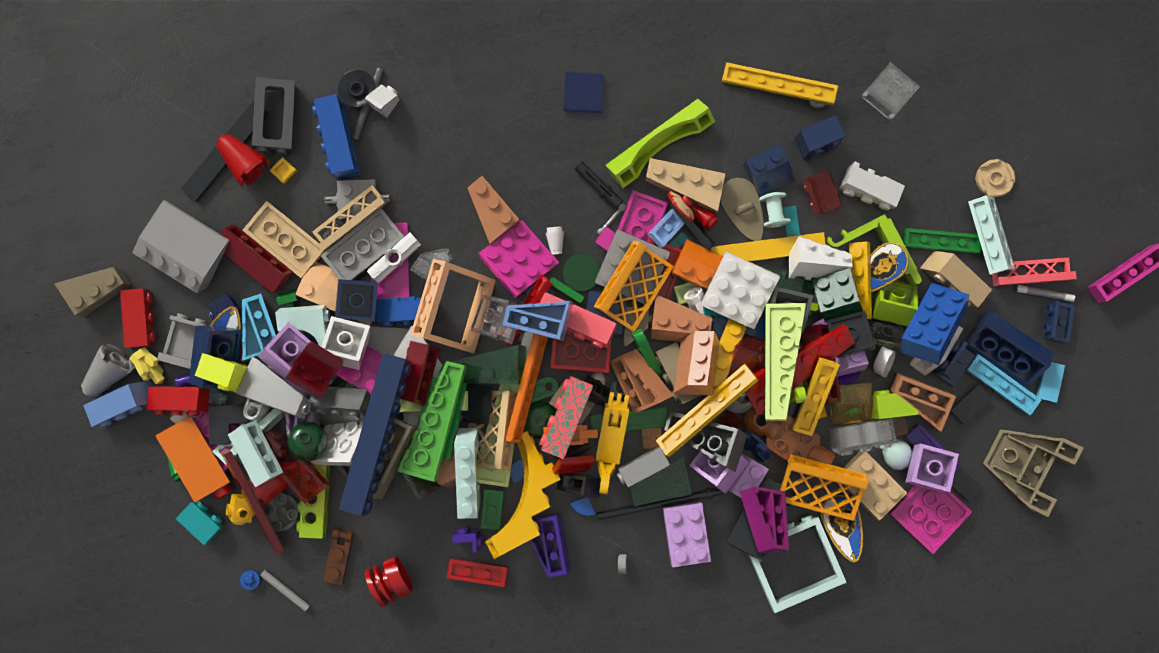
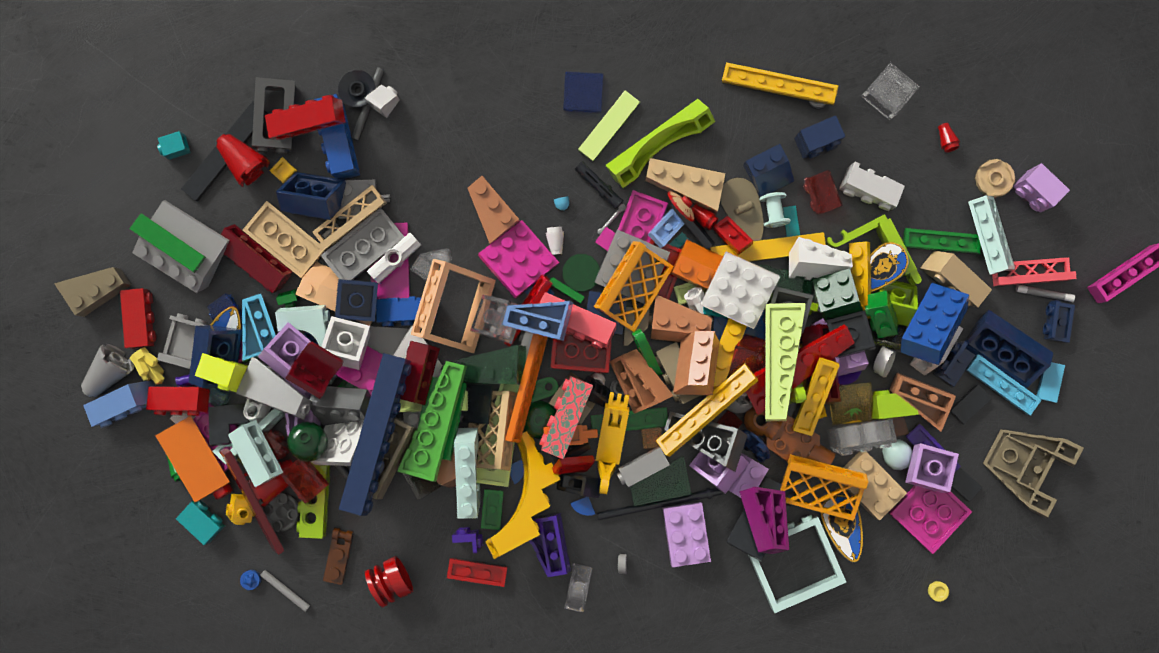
none -> green tile [129,213,206,273]
none -> teal brick [157,131,191,160]
none -> red brick [265,95,346,140]
none -> dark blue slope [276,172,346,220]
none -> medium azure hinge [554,196,570,210]
none -> clear slope [564,563,592,612]
none -> yellowish green tile [578,91,640,162]
none -> red plate [713,216,753,255]
none -> green brick [865,291,898,338]
none -> light yellow tile [928,581,949,602]
none -> red cone [938,123,960,153]
none -> lavender brick [1013,163,1070,212]

